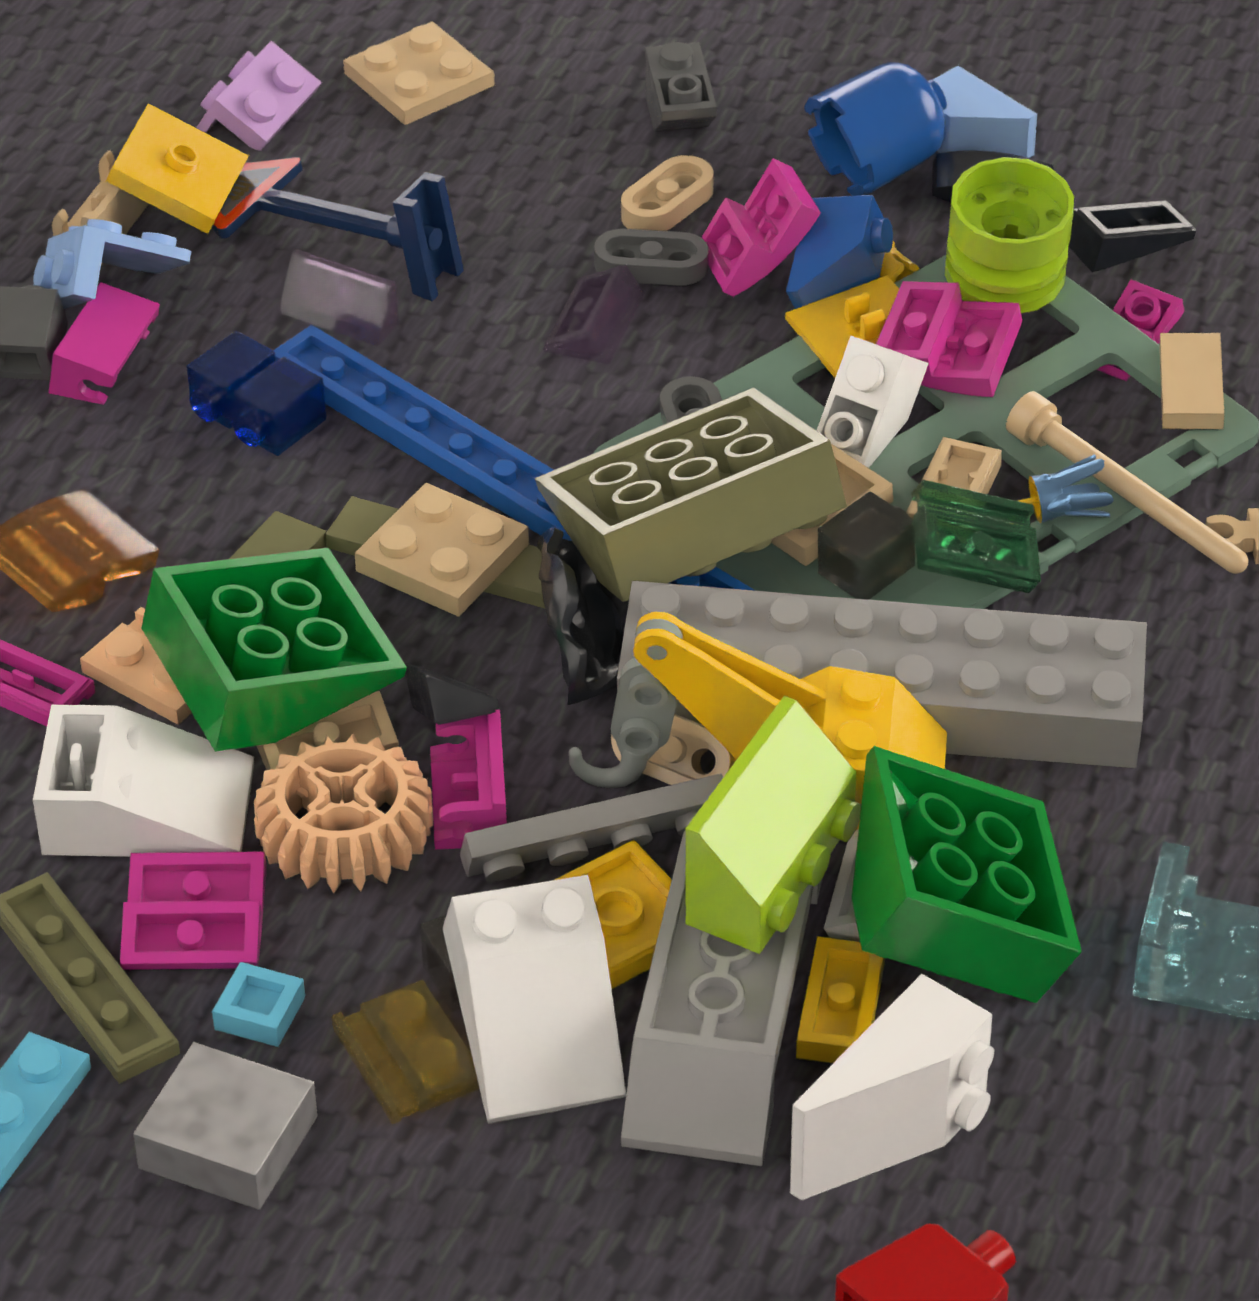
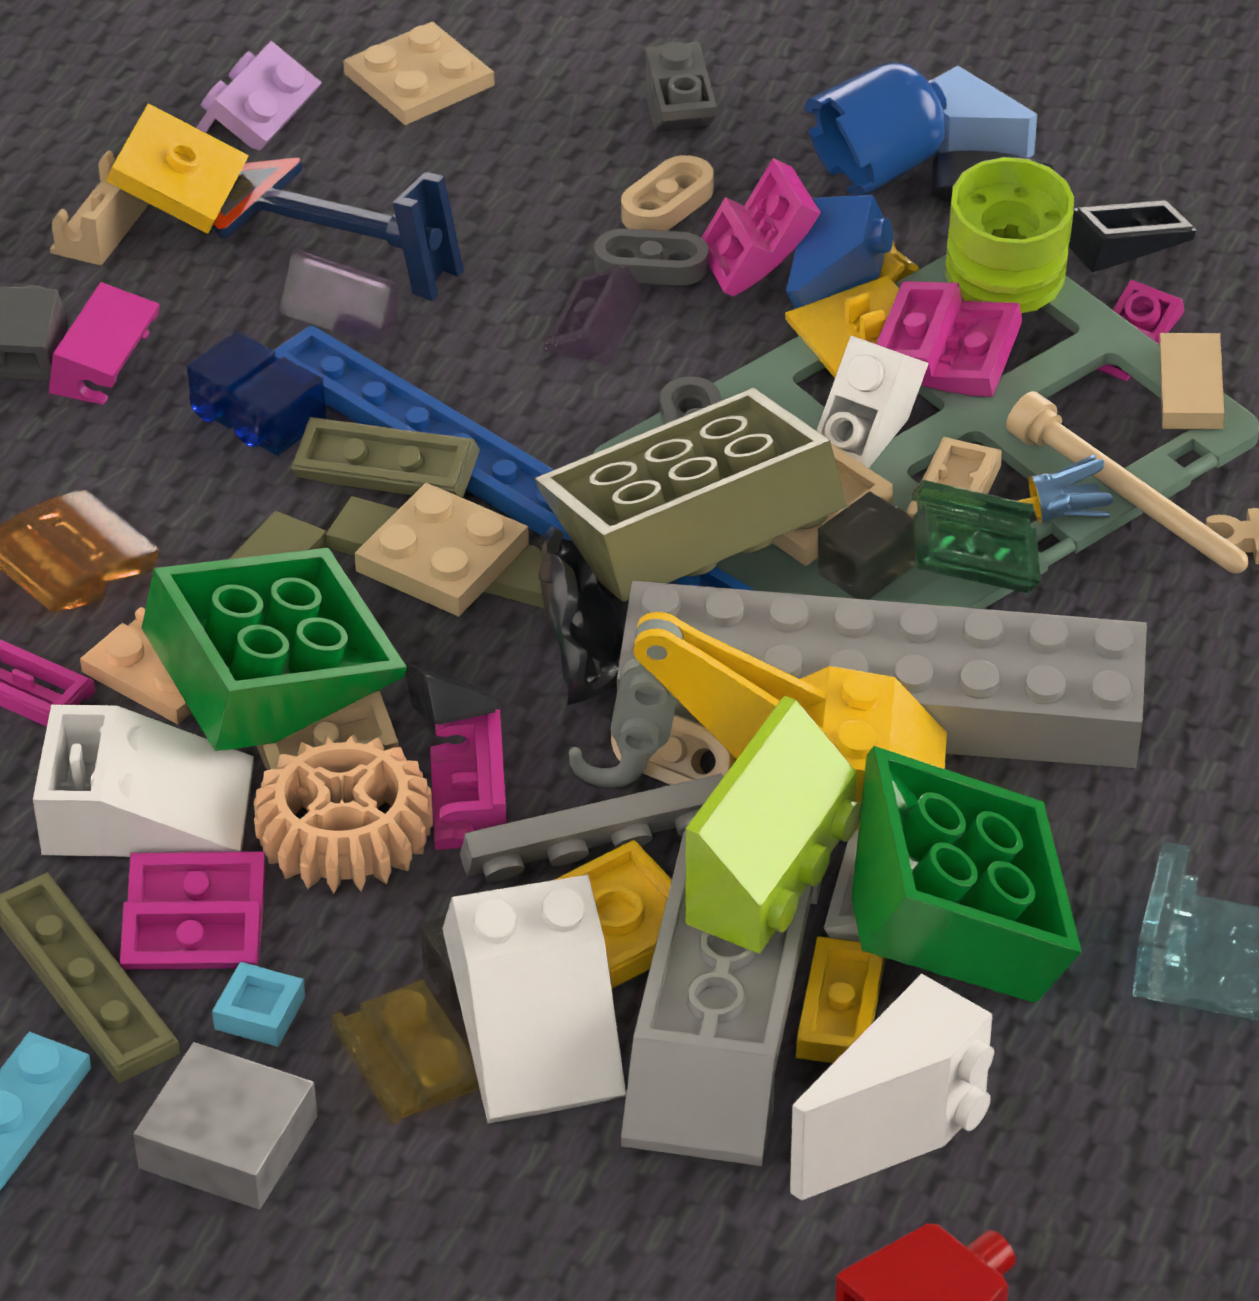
light blue bracket [33,219,191,309] -> none
none -> olive tile [291,417,480,498]

